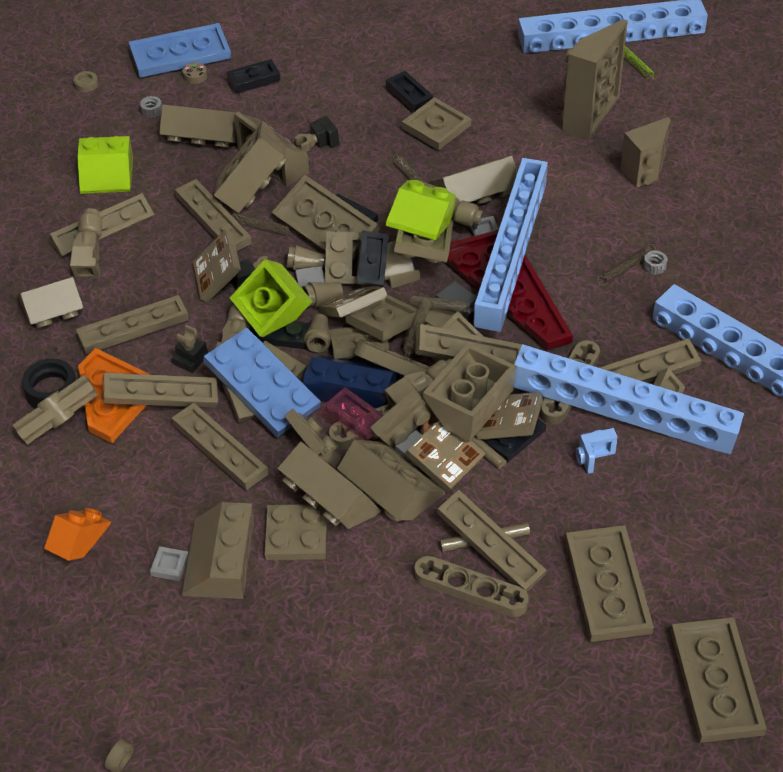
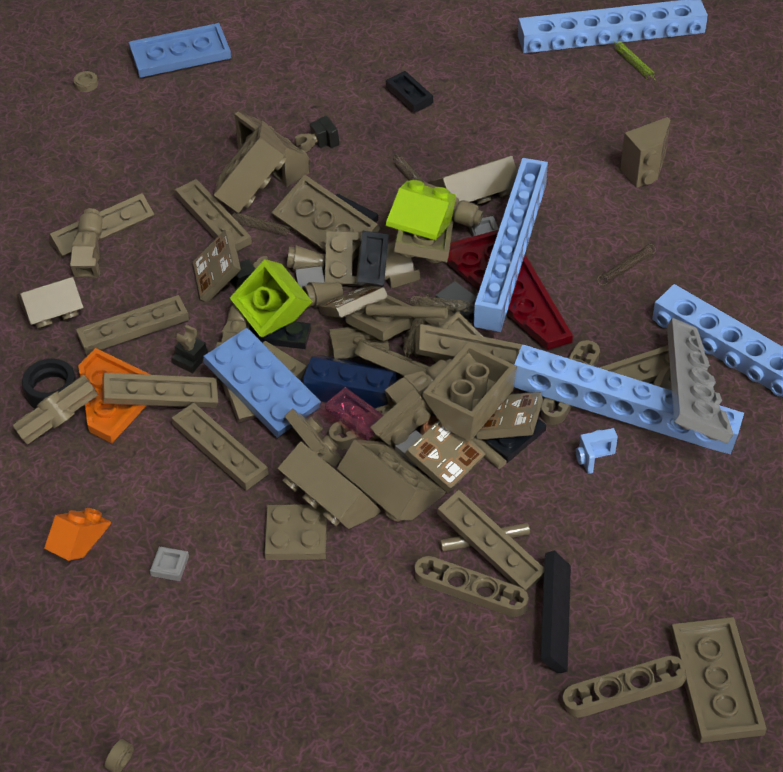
lime slope [78,136,133,194] -> none
light grey axle [140,96,162,118] -> none
dark tan slope [159,104,237,148] -> none
dark tan slope [182,502,255,599] -> none
dark tan tile [183,62,207,84] -> none
black plate [227,59,280,93] -> none
dark tan cone [304,314,331,353] -> none
dark tan plate [402,97,471,150] -> none
dark tan slope [561,19,628,140] -> none
dark tan plate [565,525,654,642] -> none
light grey axle [643,250,668,275] -> none
none -> dark tan bar [366,304,448,319]
none -> black tile [540,550,571,673]
none -> dark tan beam [563,656,686,718]
none -> light grey wing [667,318,733,444]

